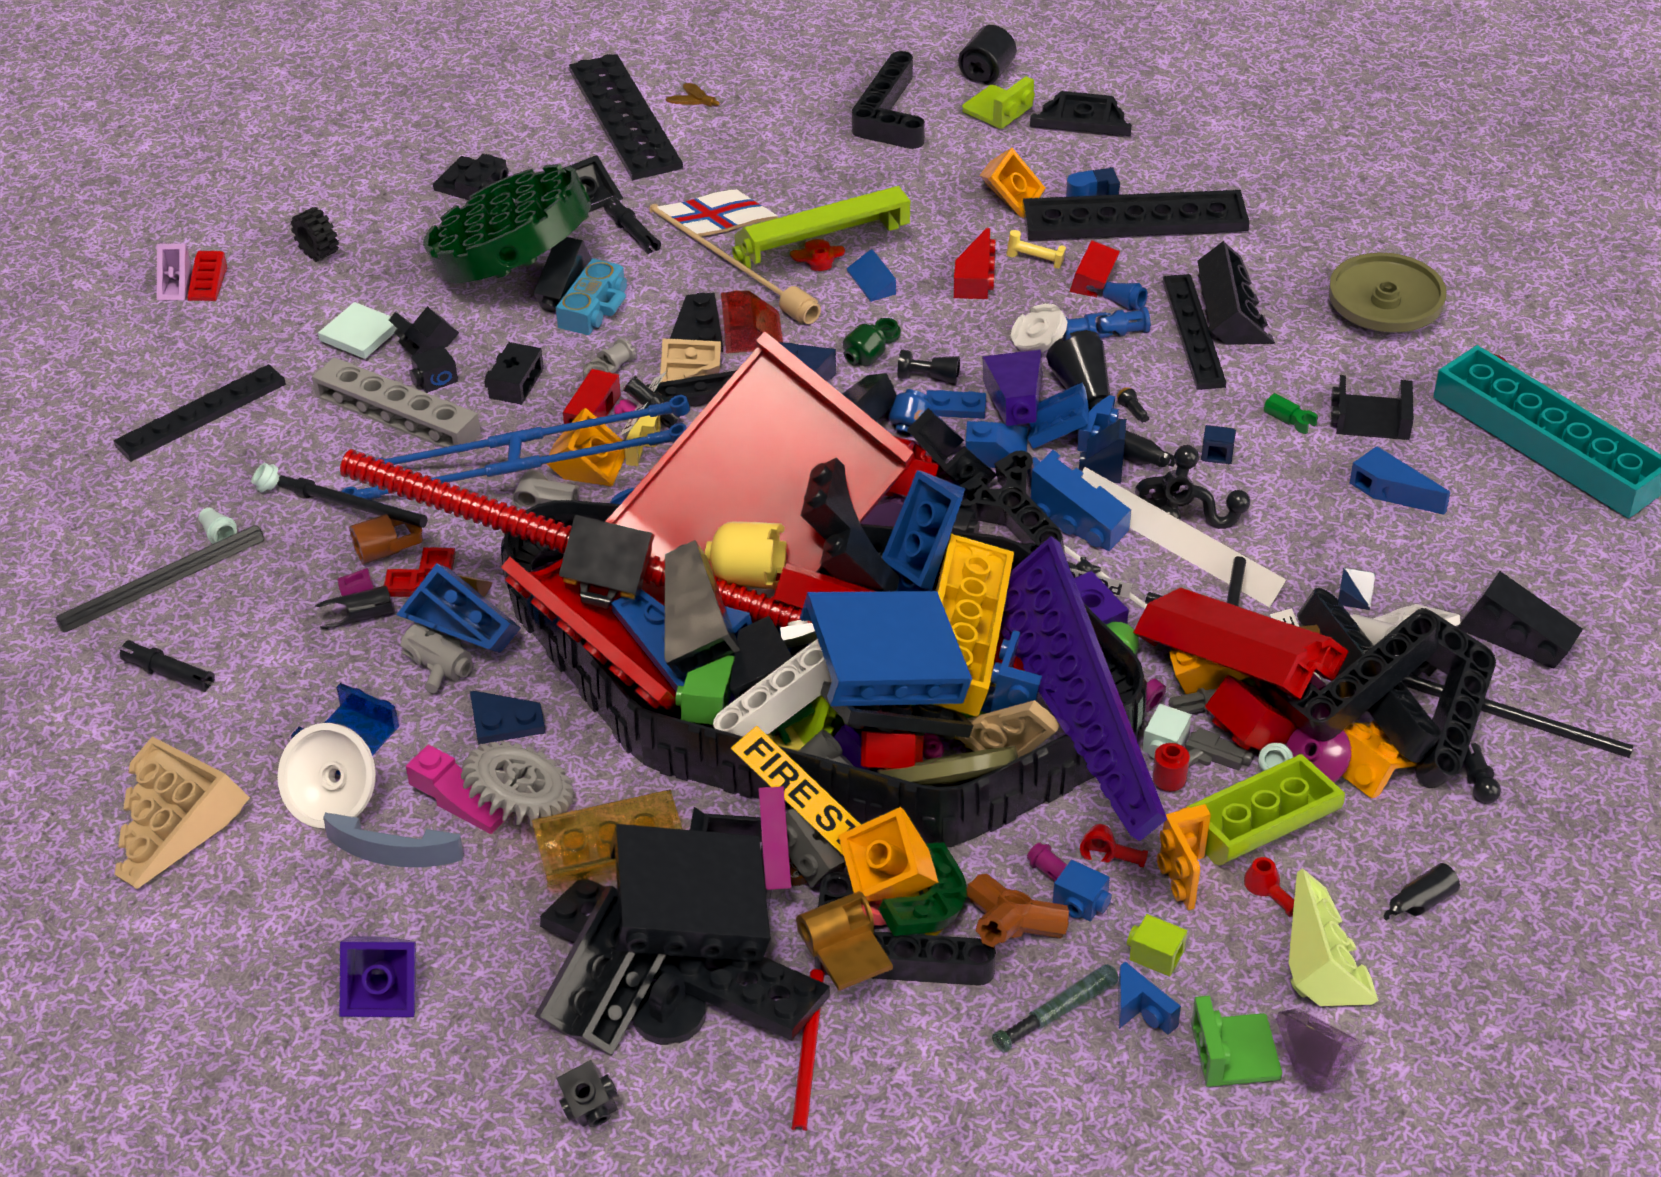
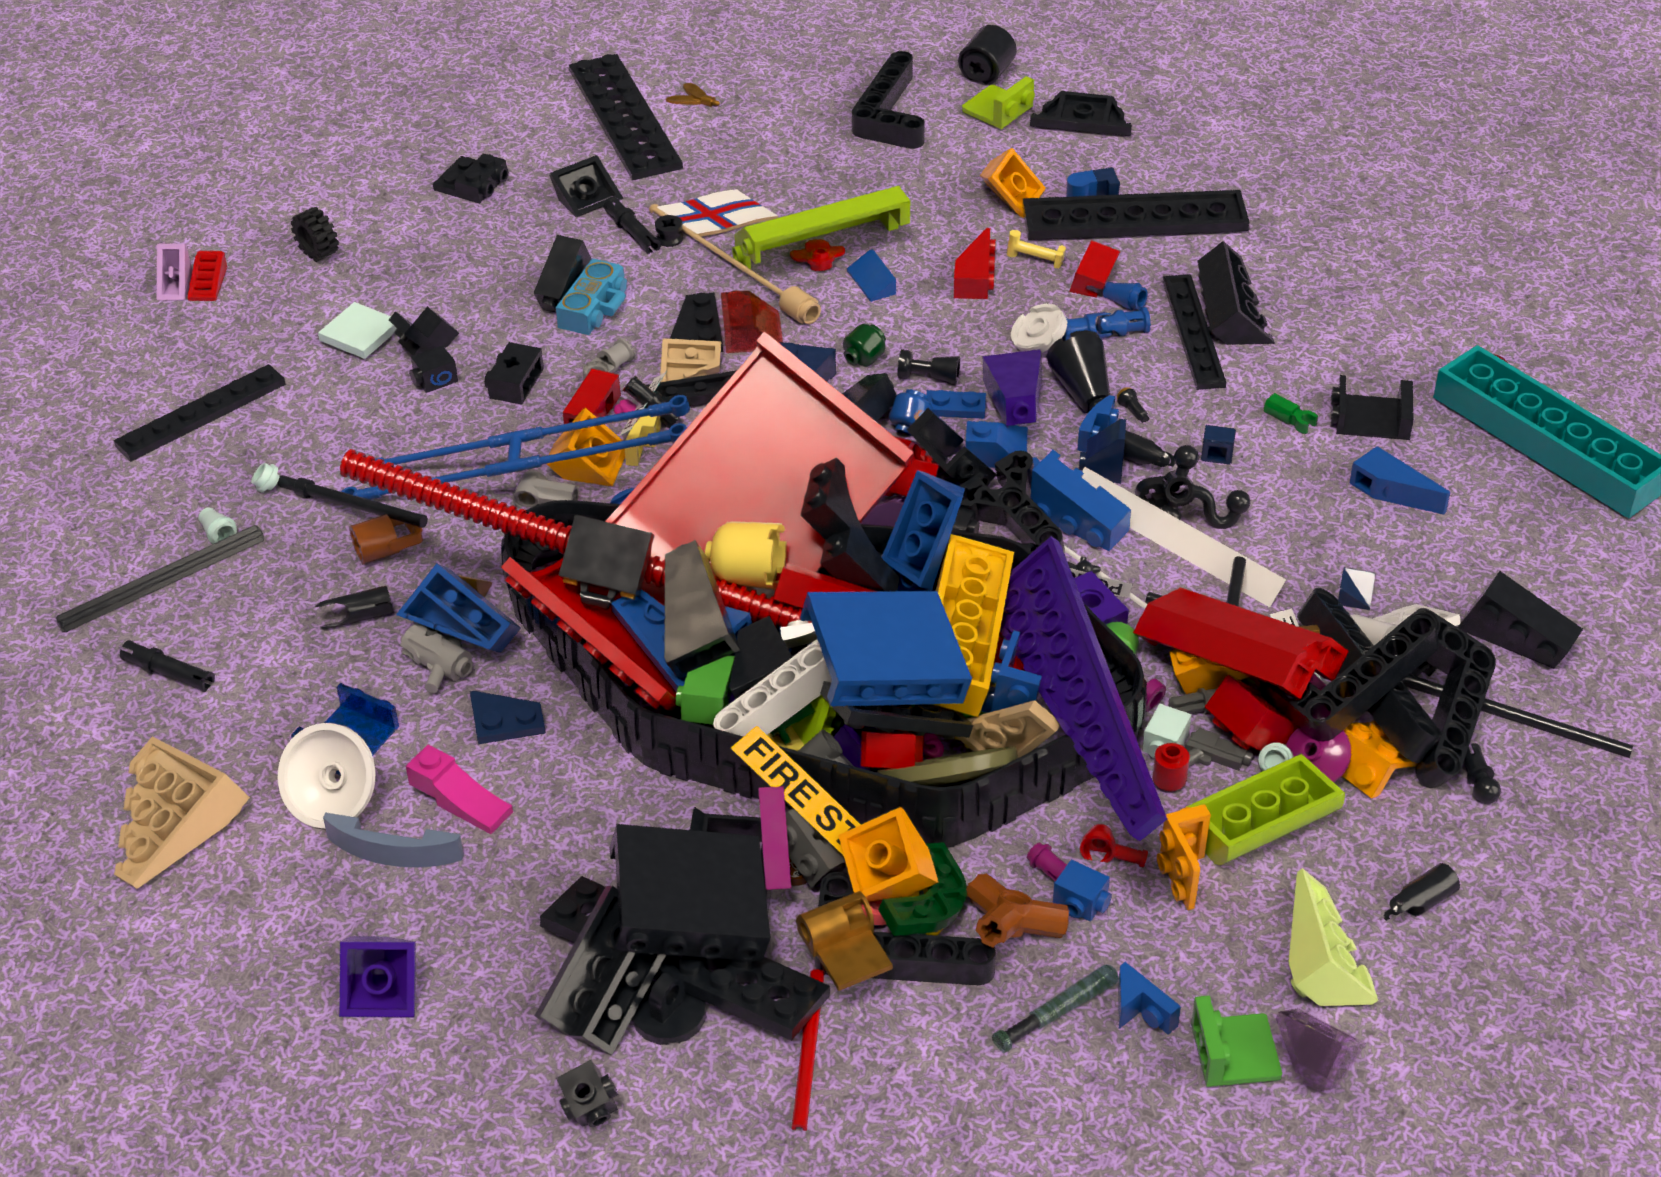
light grey brick [312,357,481,454] -> none
magenta plate [337,568,374,596] -> none
red tile [384,547,456,597] -> none
dark green brick [423,164,591,283] -> none
light grey gear [461,742,574,827] -> none
clear yellow brick [532,789,683,887] -> none
dark green plate [875,318,901,343] -> none
blue slope [1028,382,1089,449] -> none
lime brick [1127,914,1188,977] -> none
red bar [1244,857,1294,917] -> none
olive dish [1328,252,1447,332] -> none
none -> black wheel [655,215,683,247]

